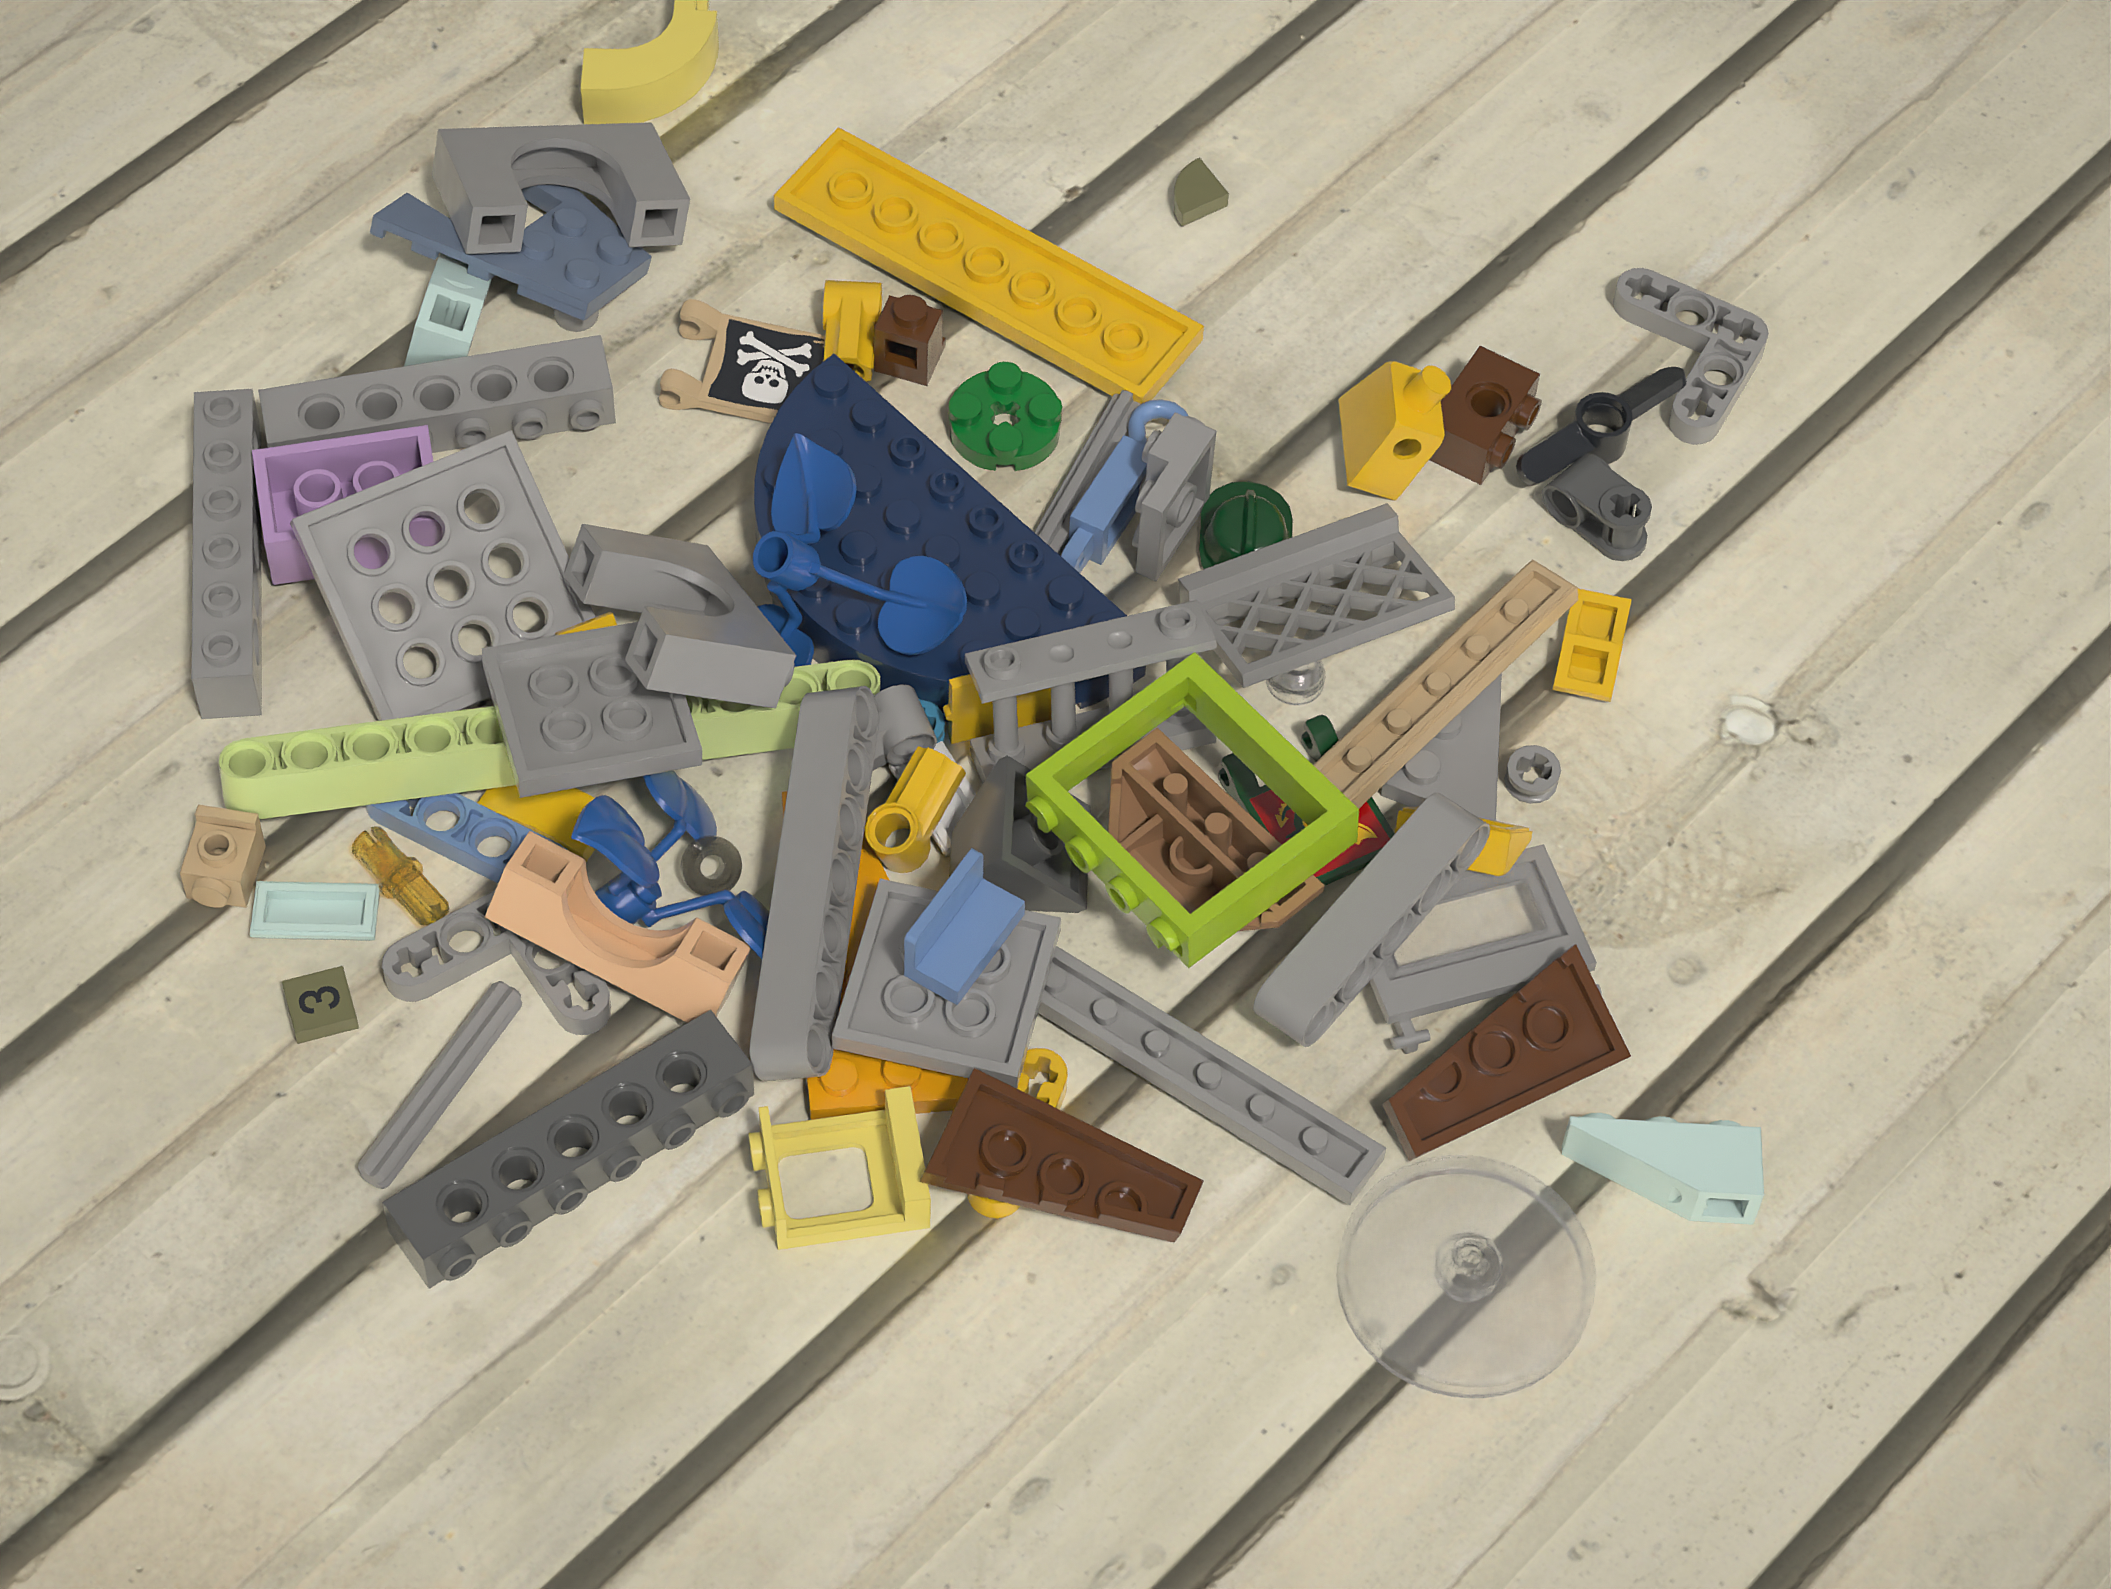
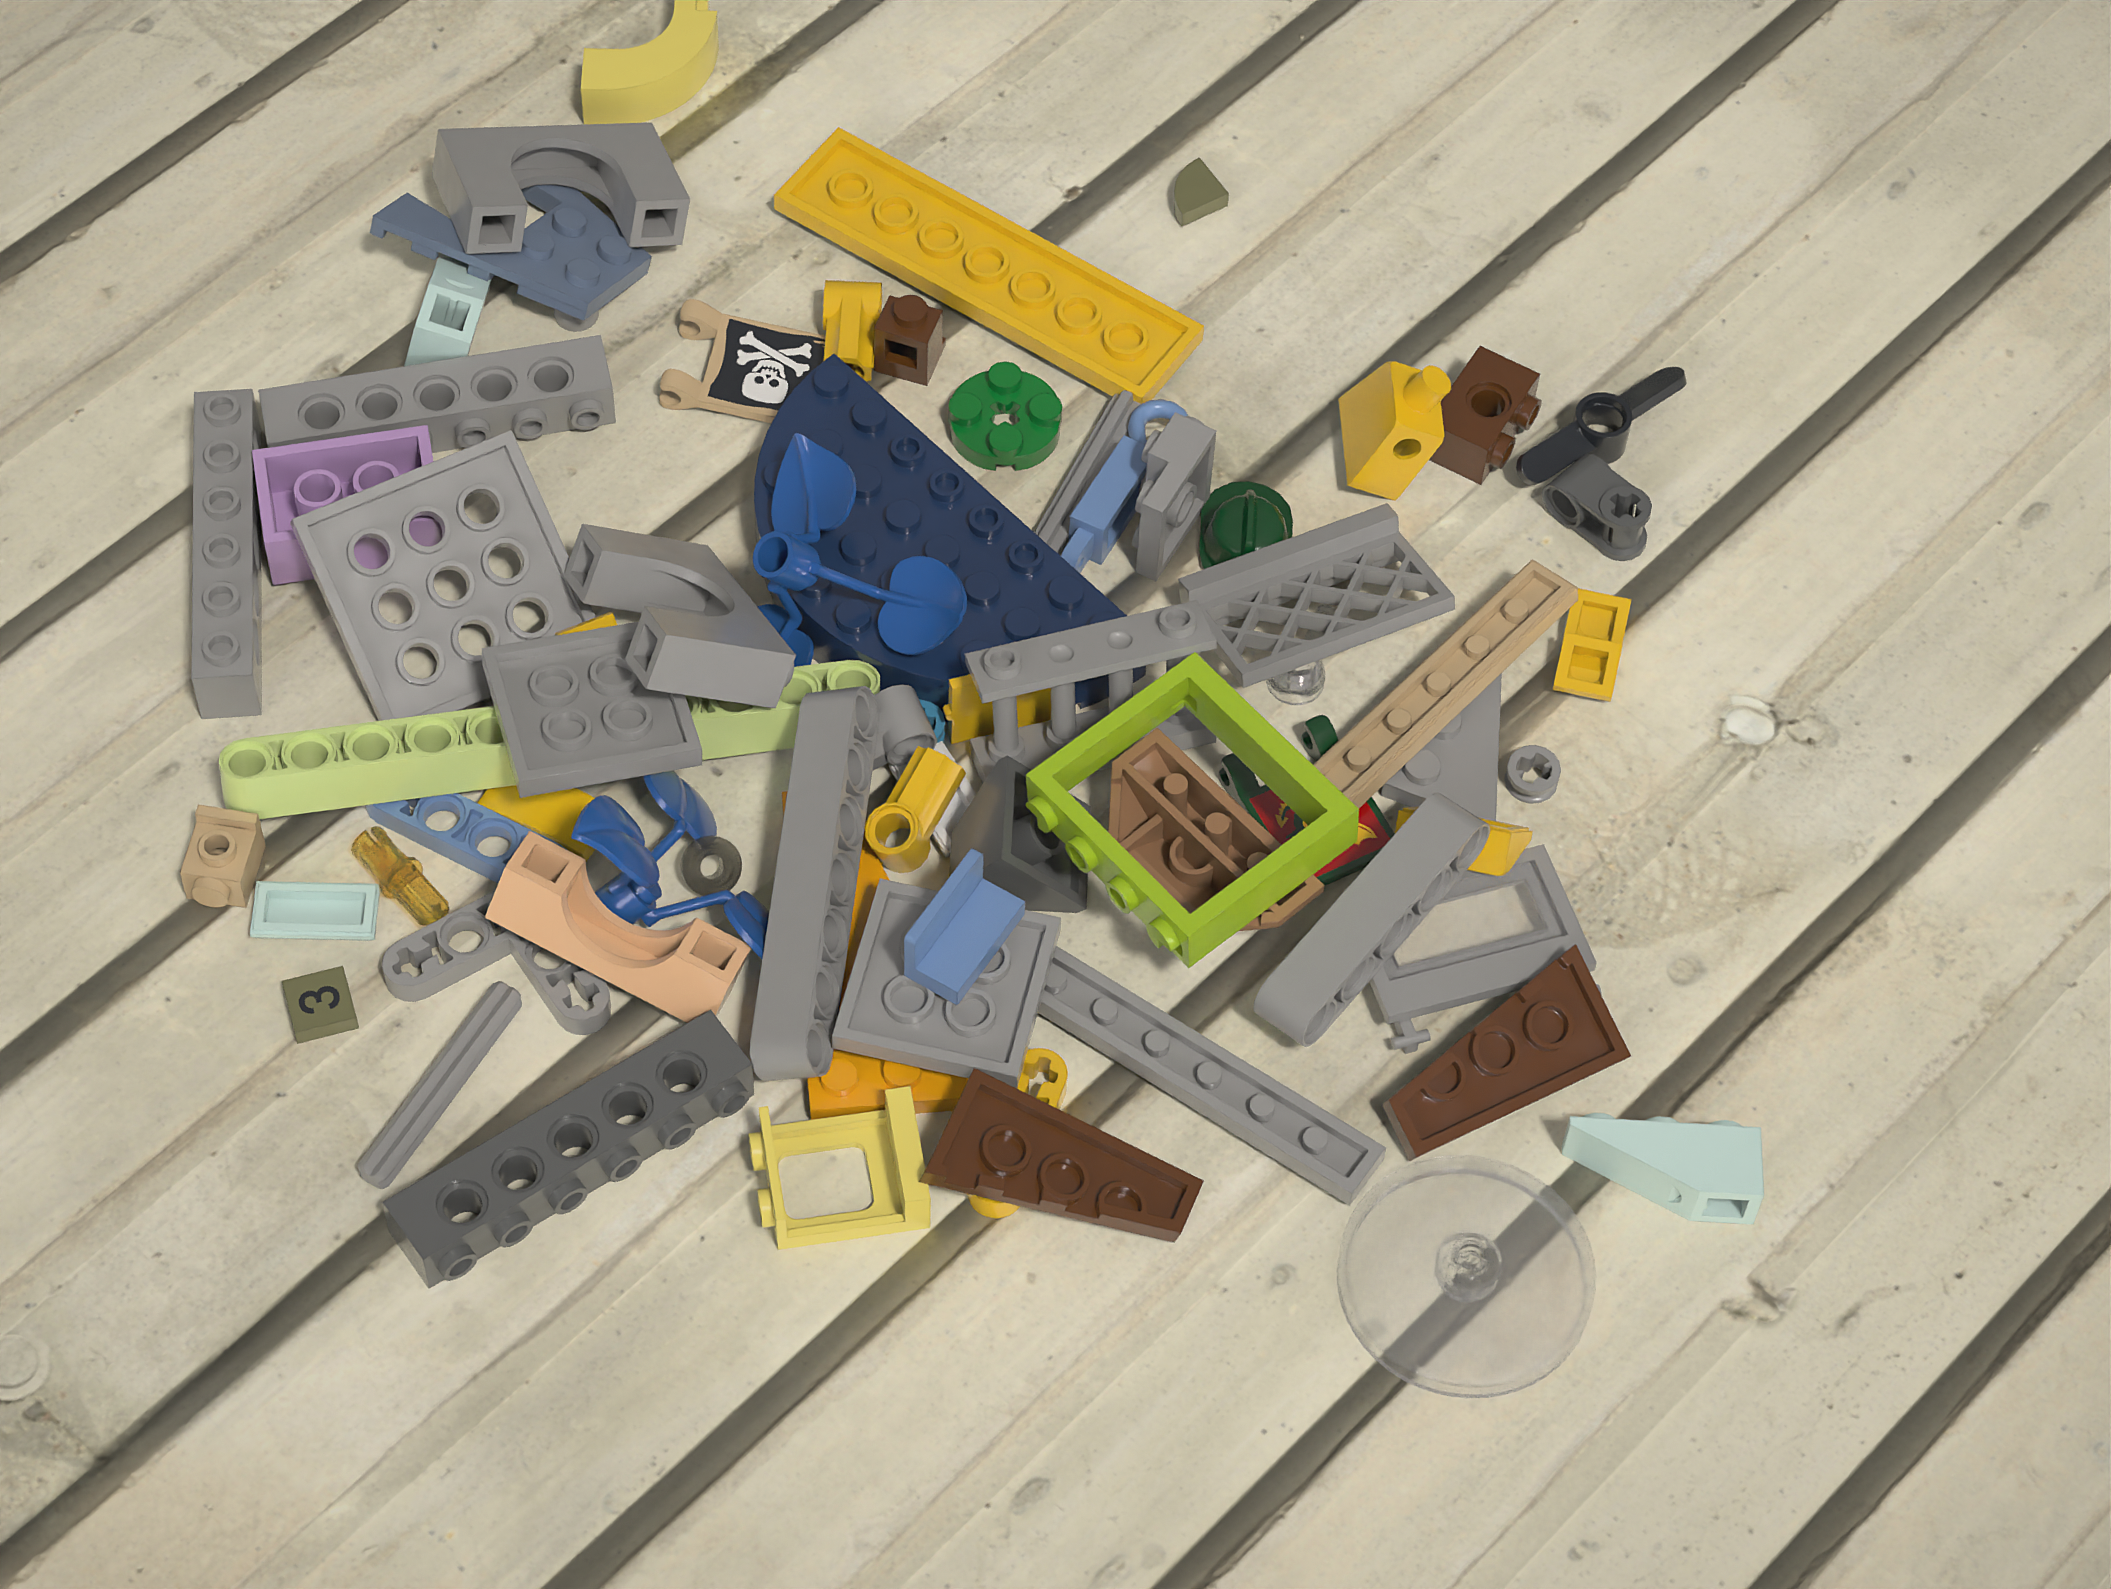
light grey beam [1613,268,1769,445] -> none

